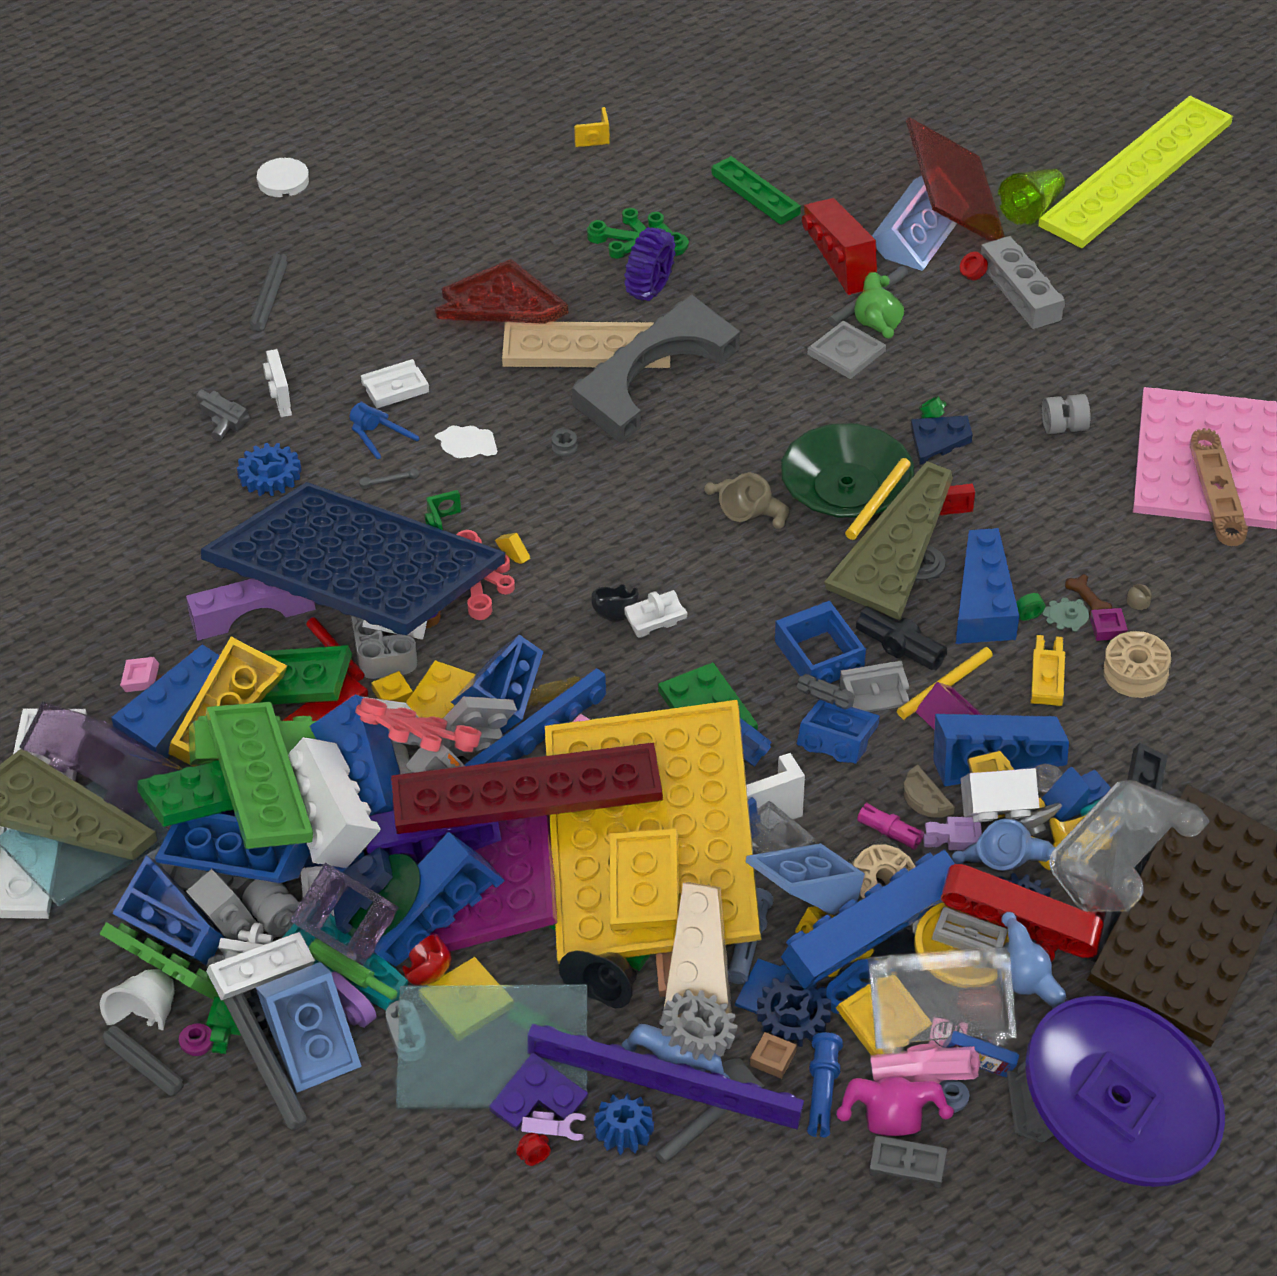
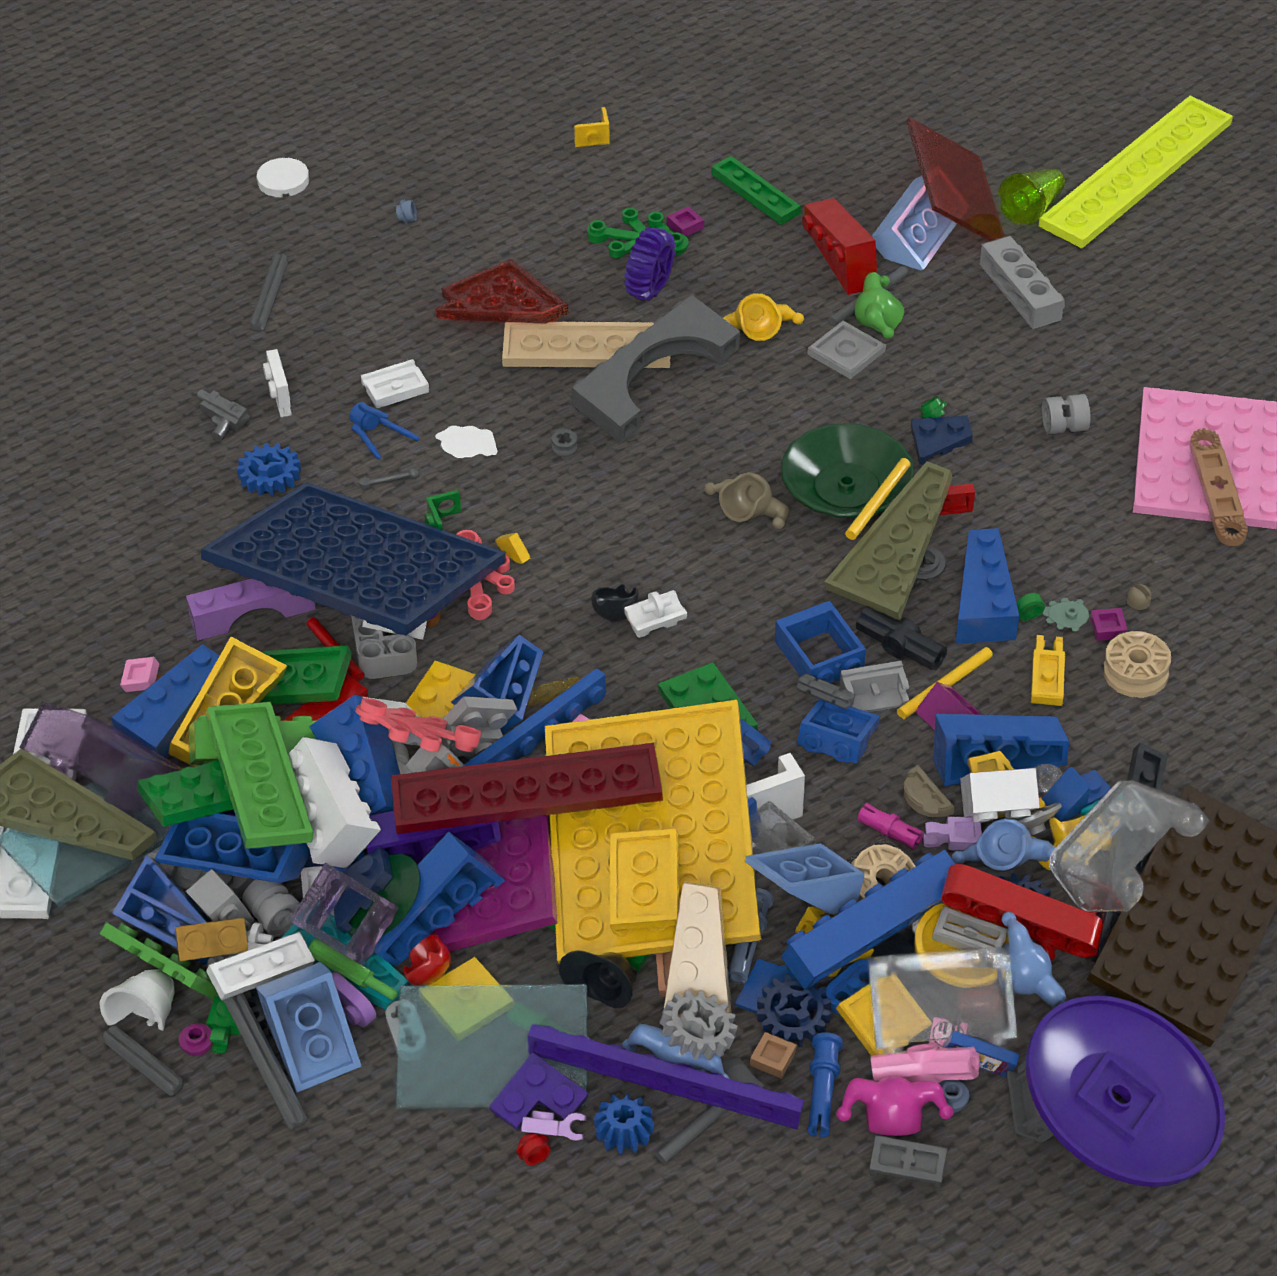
yellow plate [371,671,413,703] -> none
red tile [960,252,988,280] -> none
reddish brown piece [1065,574,1112,617] -> none
none -> pearl gold plate [175,918,248,961]
none -> sand blue plate [396,199,417,225]
none -> magenta plate [667,206,704,236]
none -> yellow piece [723,293,804,341]

